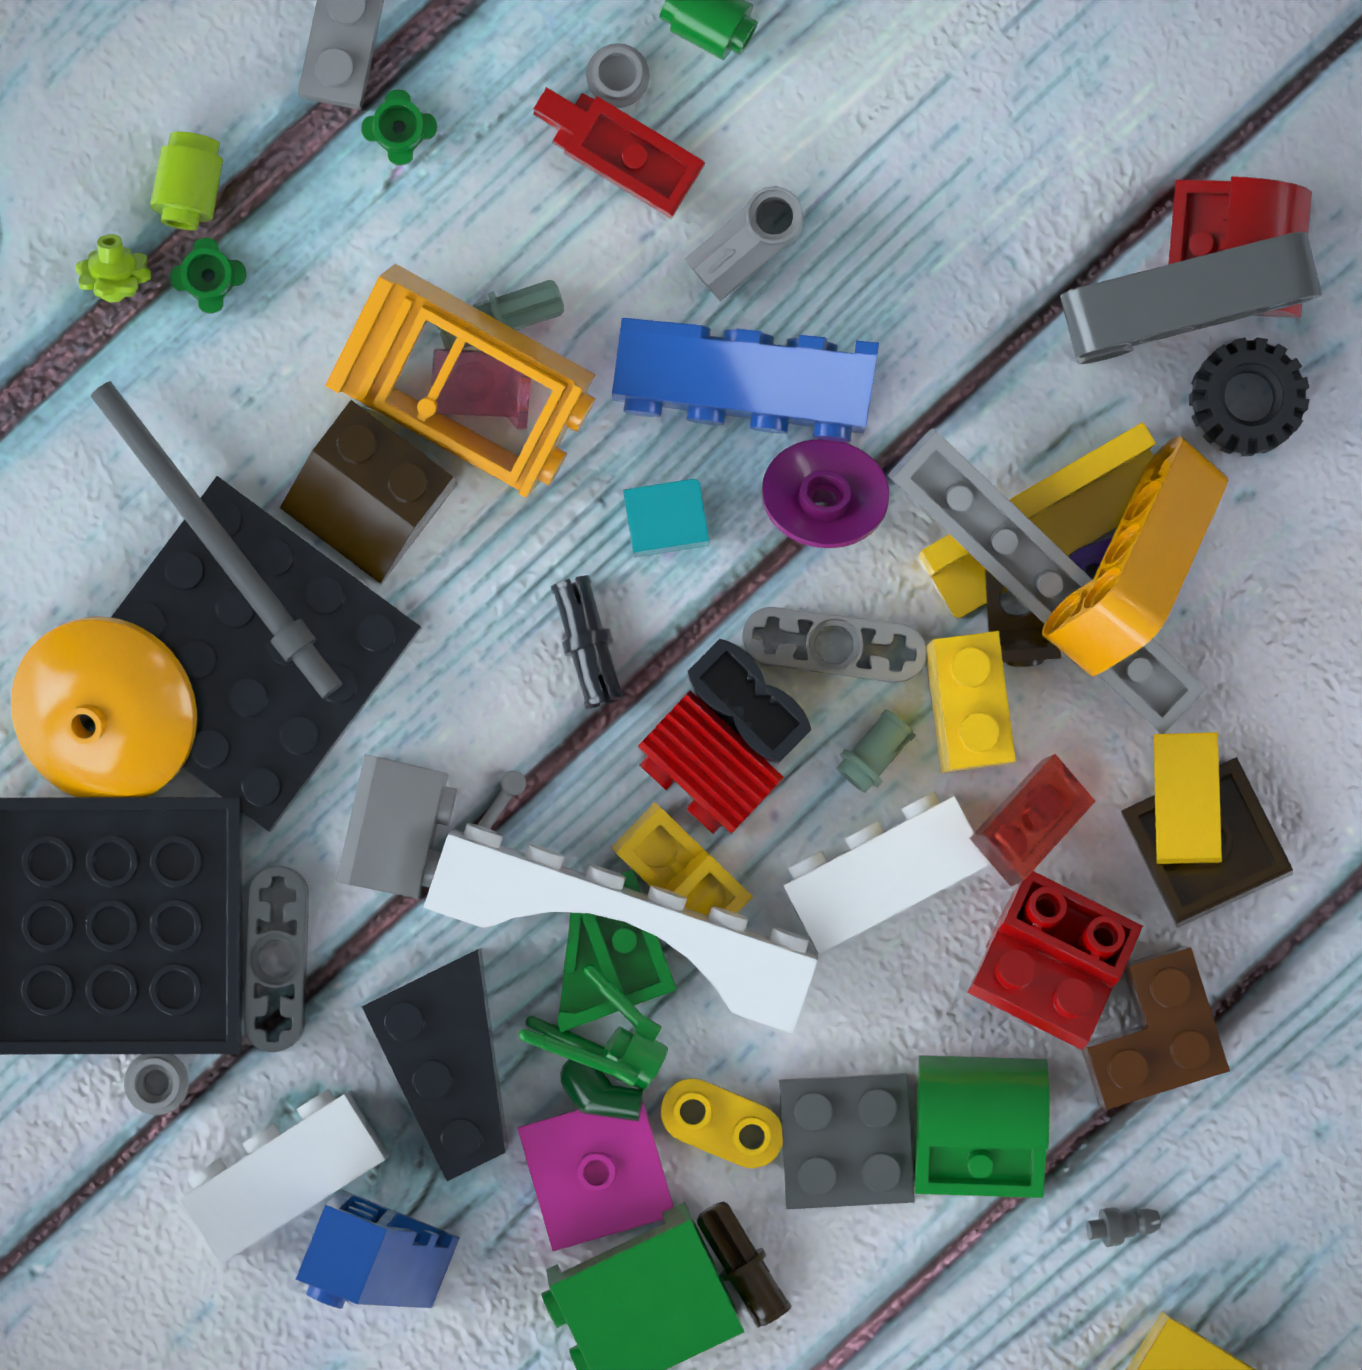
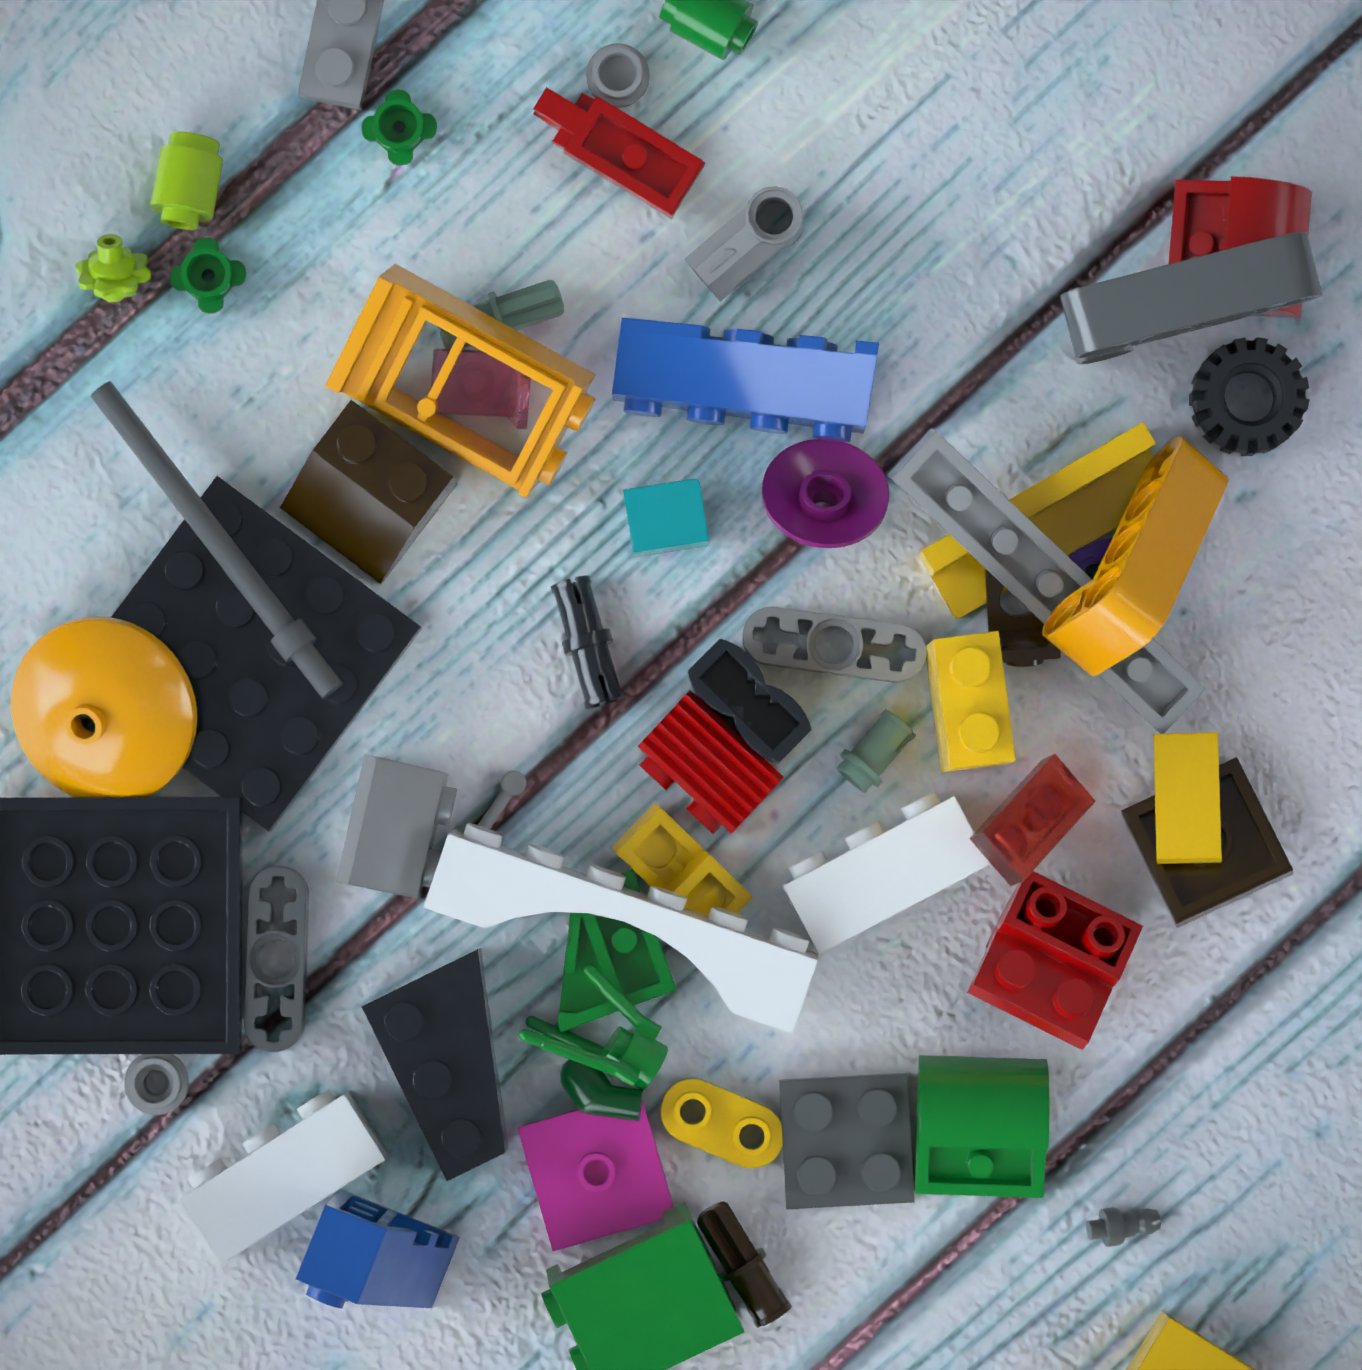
reddish brown brick [1081,946,1230,1110] -> none

